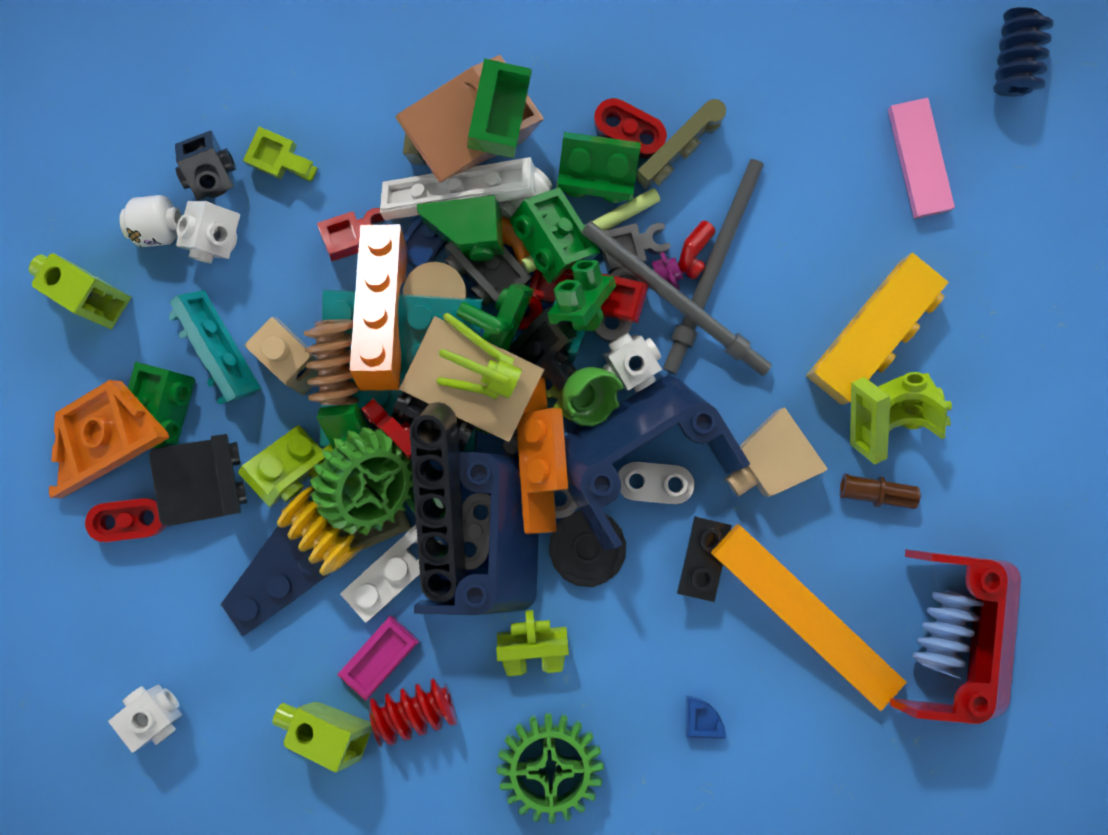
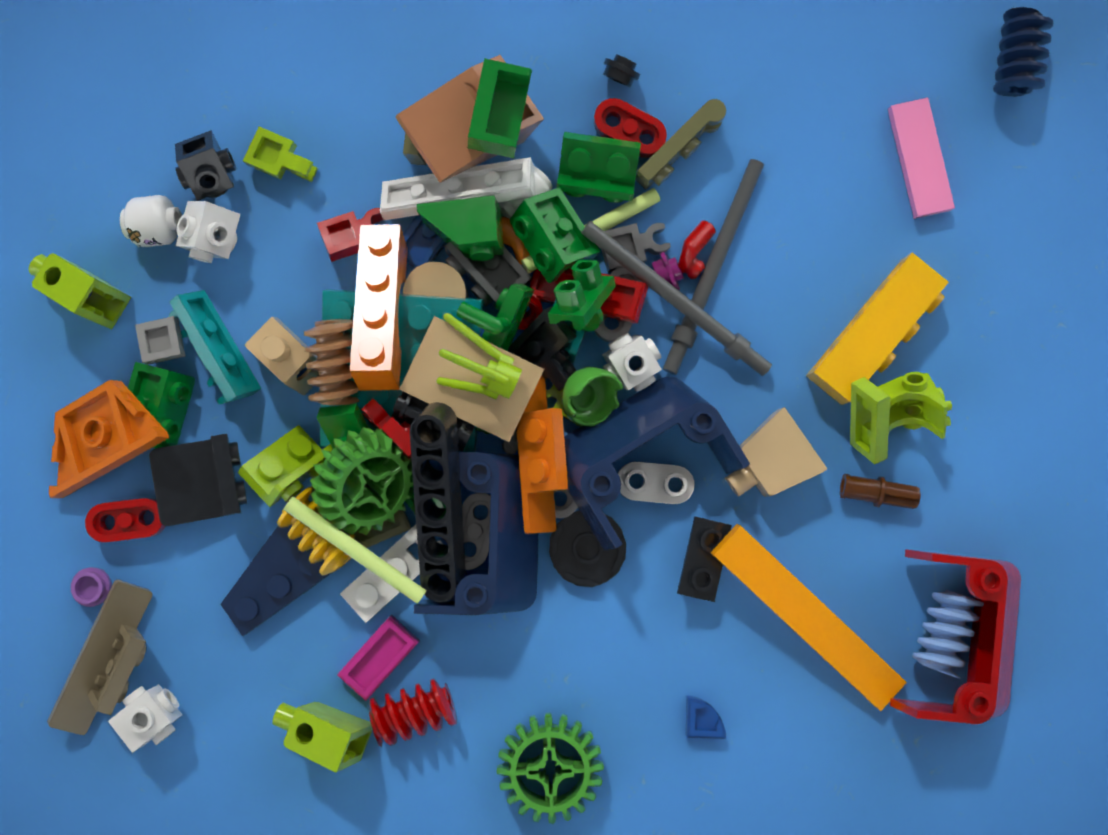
lime hips [496,610,569,676] -> none
none -> dark tan bracket [47,580,153,735]
none -> medium lavender plate [71,567,112,607]
none -> light grey tile [135,316,186,365]
none -> yellowish green bar [283,497,427,604]
none -> black plate [603,54,640,87]

